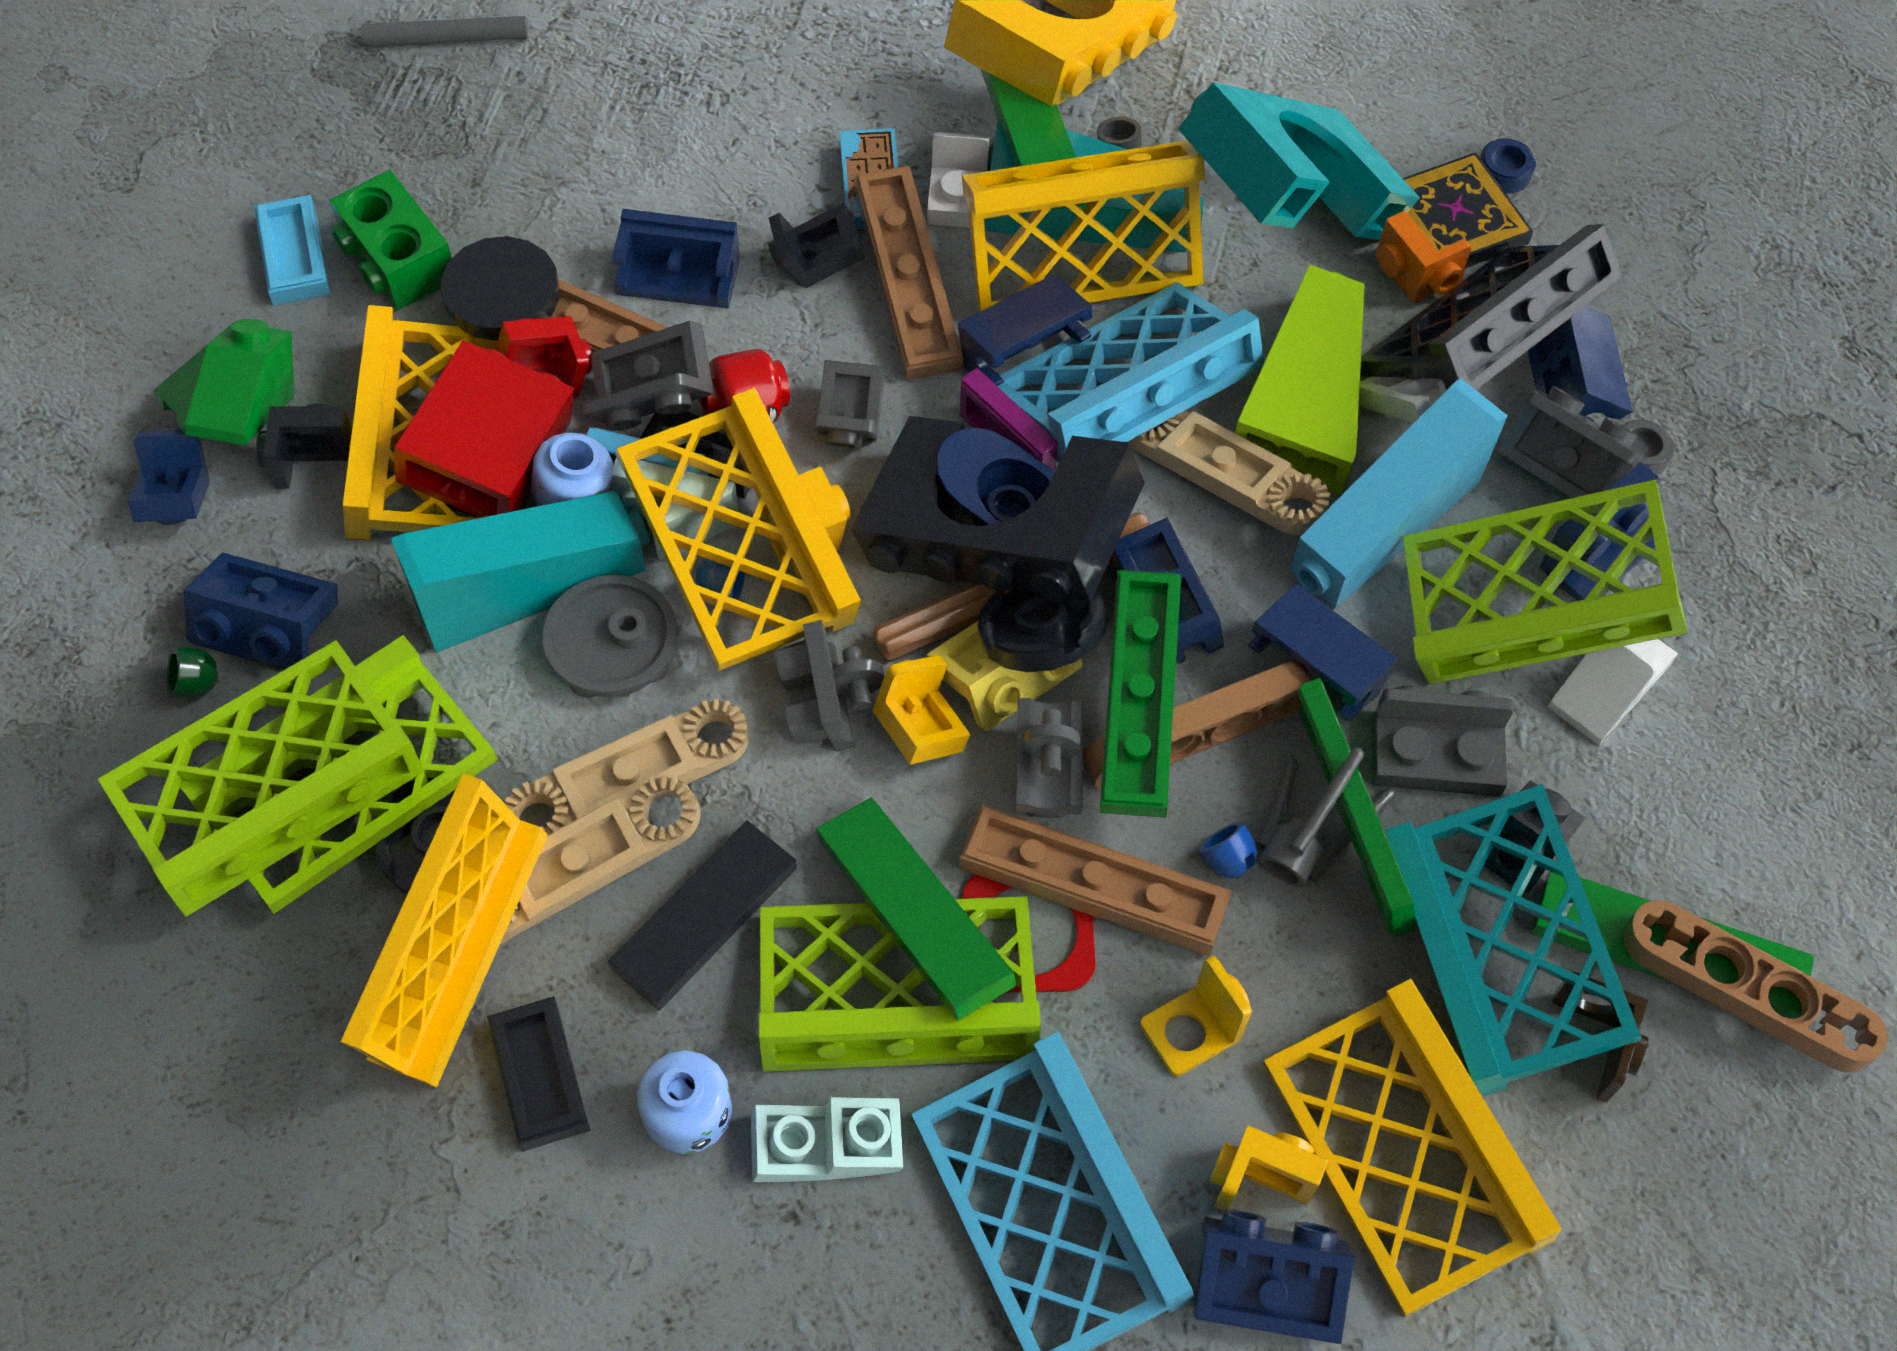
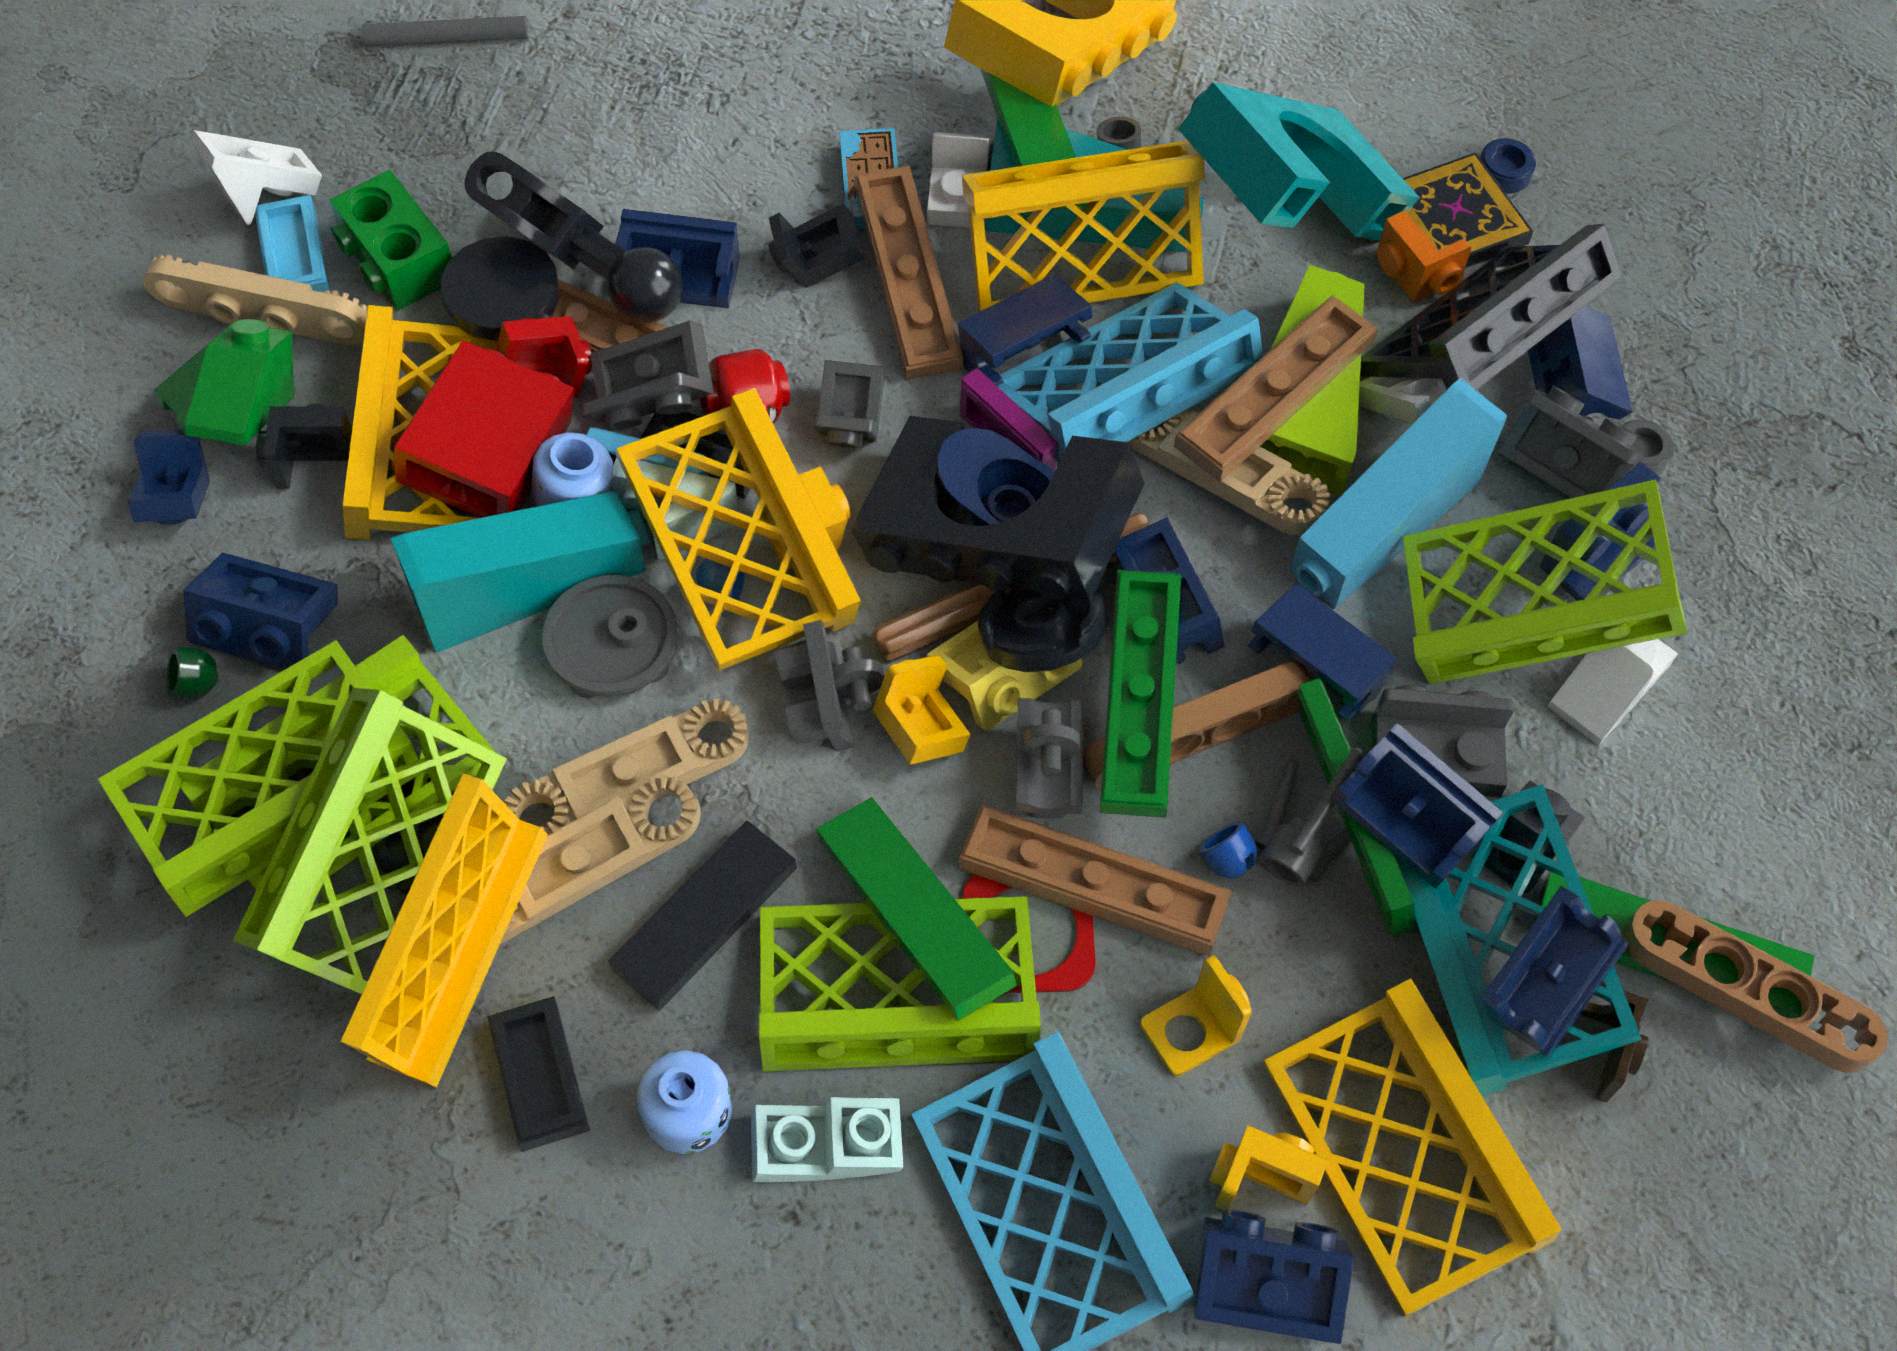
none -> tan plate [142,255,368,346]
none -> white slope [191,130,322,225]
none -> lime fence [232,688,507,995]
none -> black piece [464,151,683,323]
none -> medium nougat tile [1174,295,1378,482]
none -> dark blue hinge [1331,723,1503,889]
none -> dark blue hinge [1480,885,1629,1058]

